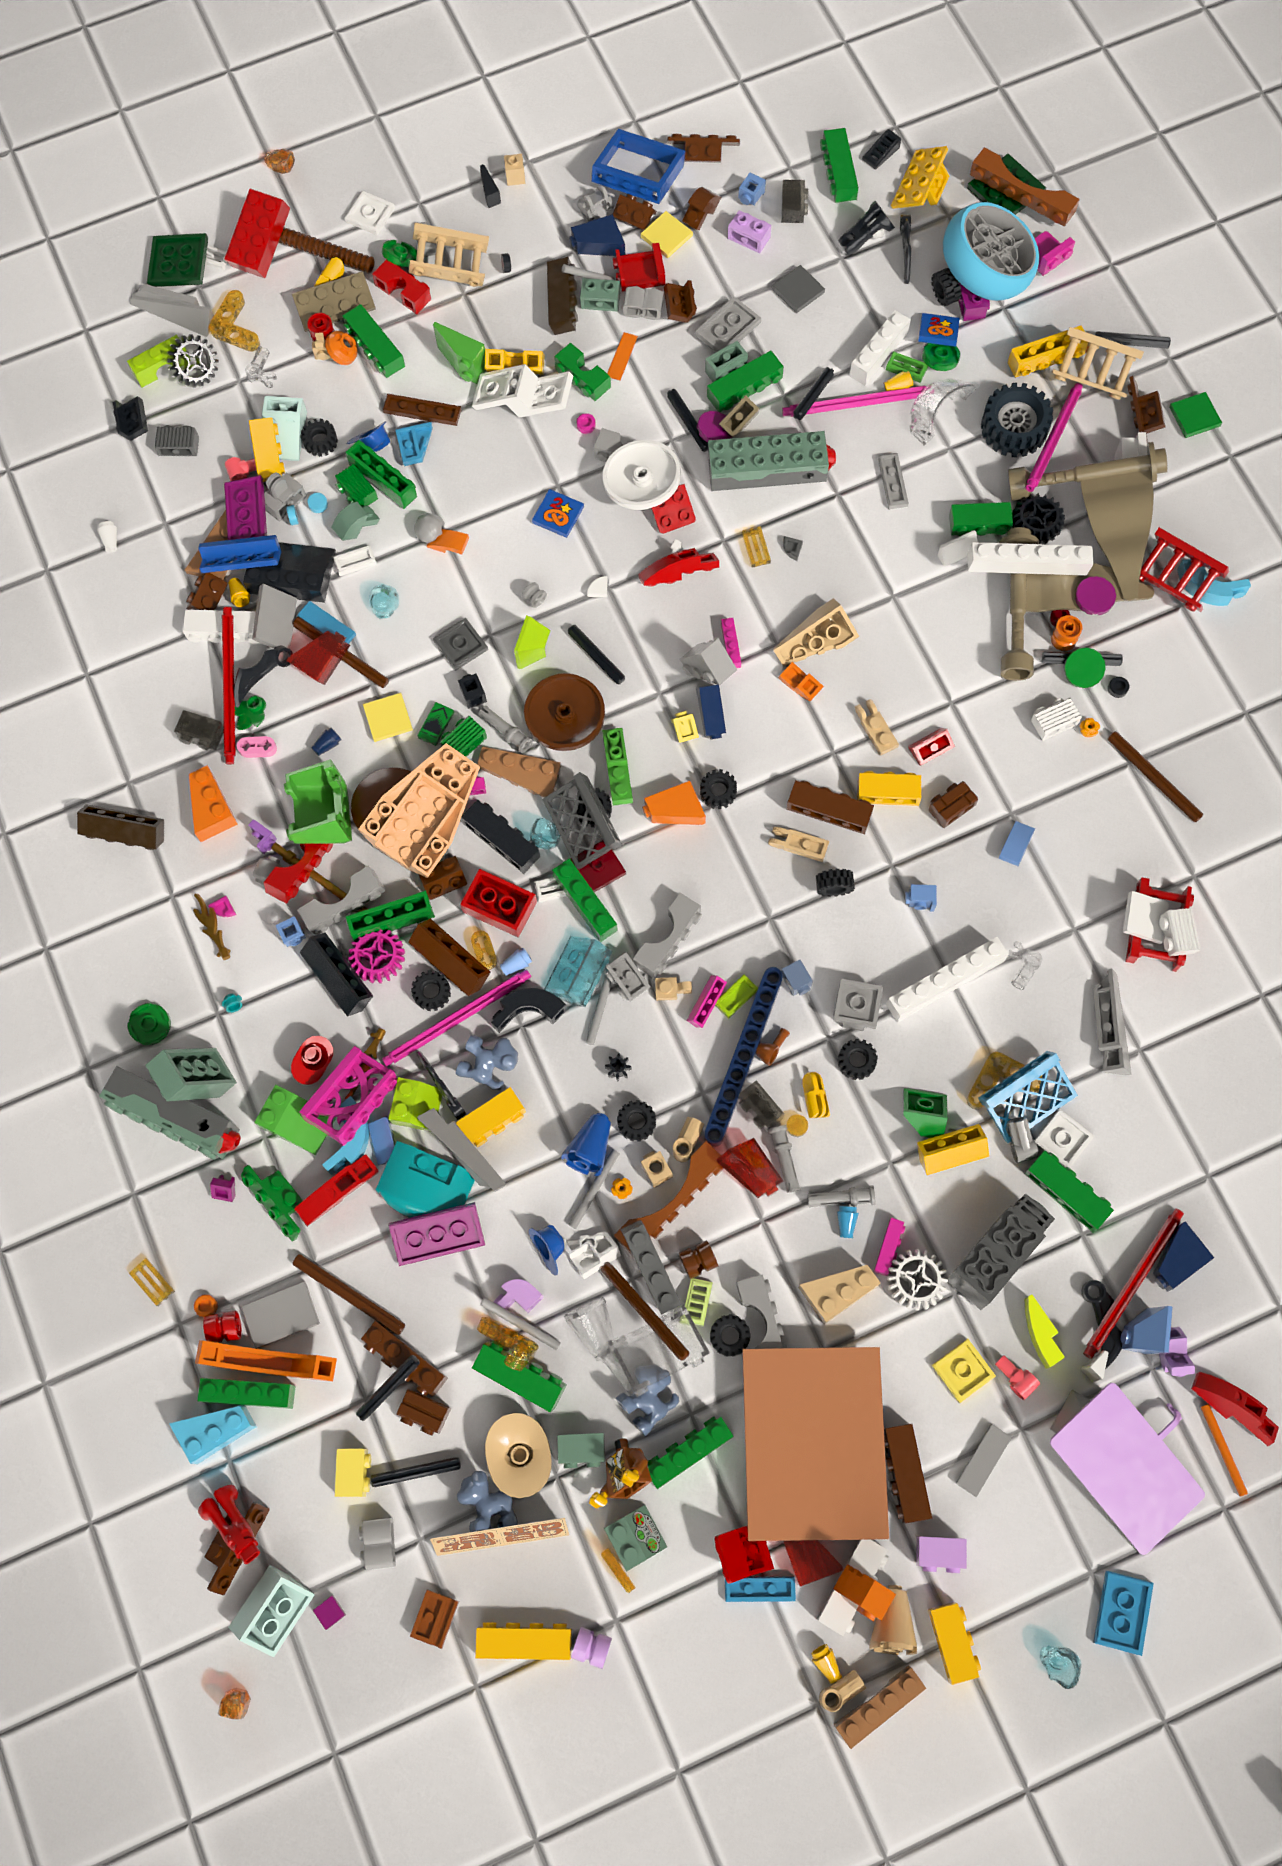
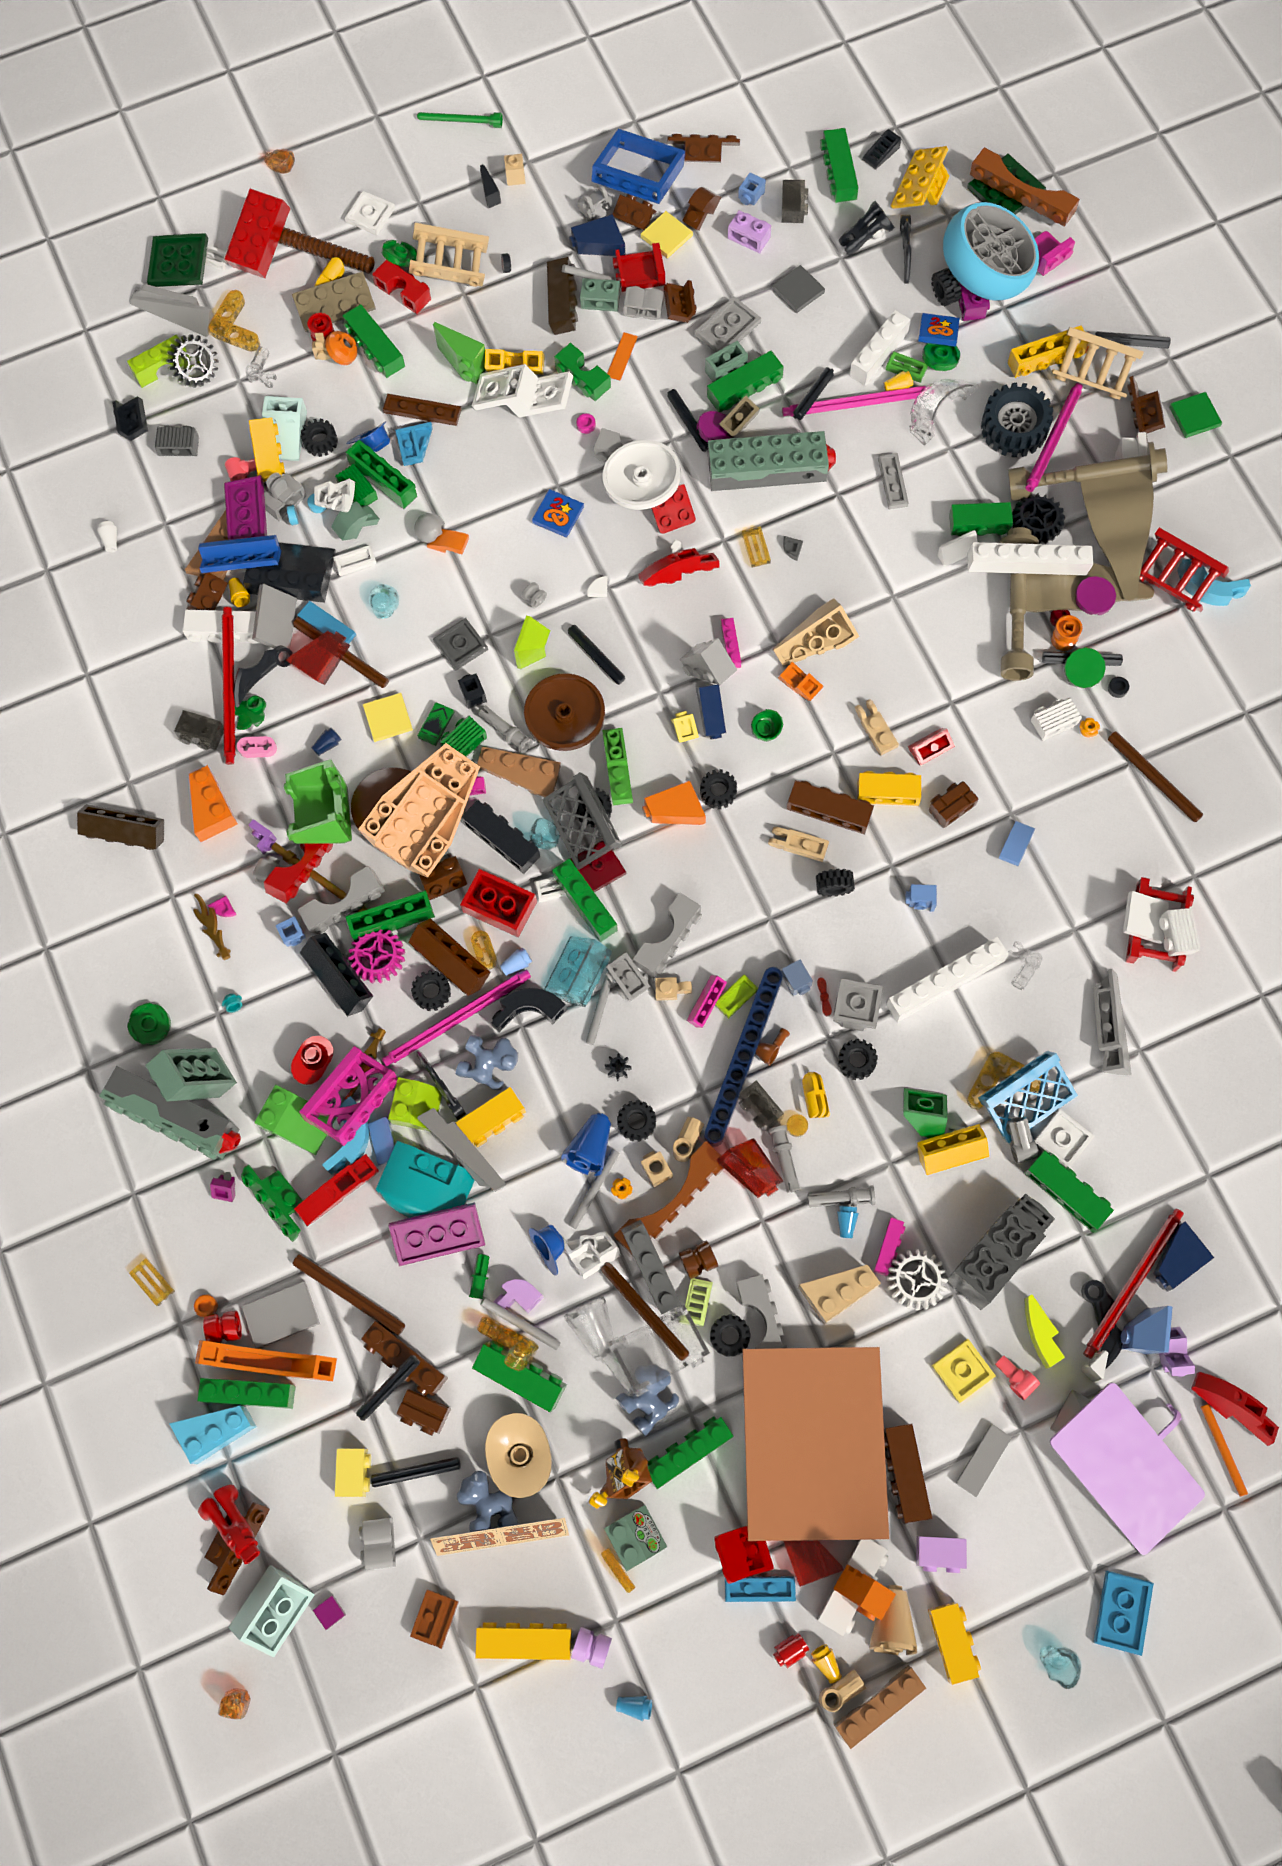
sand green brick [557,1433,605,1469] -> none
none -> white slope [314,479,355,512]
none -> green piece [417,112,503,128]
none -> green axle [469,1254,490,1299]
none -> dark azure cone [616,1696,652,1721]
none -> green hair [751,709,784,742]
none -> red brick [773,1633,809,1669]
none -> clear red piece [817,977,832,1017]

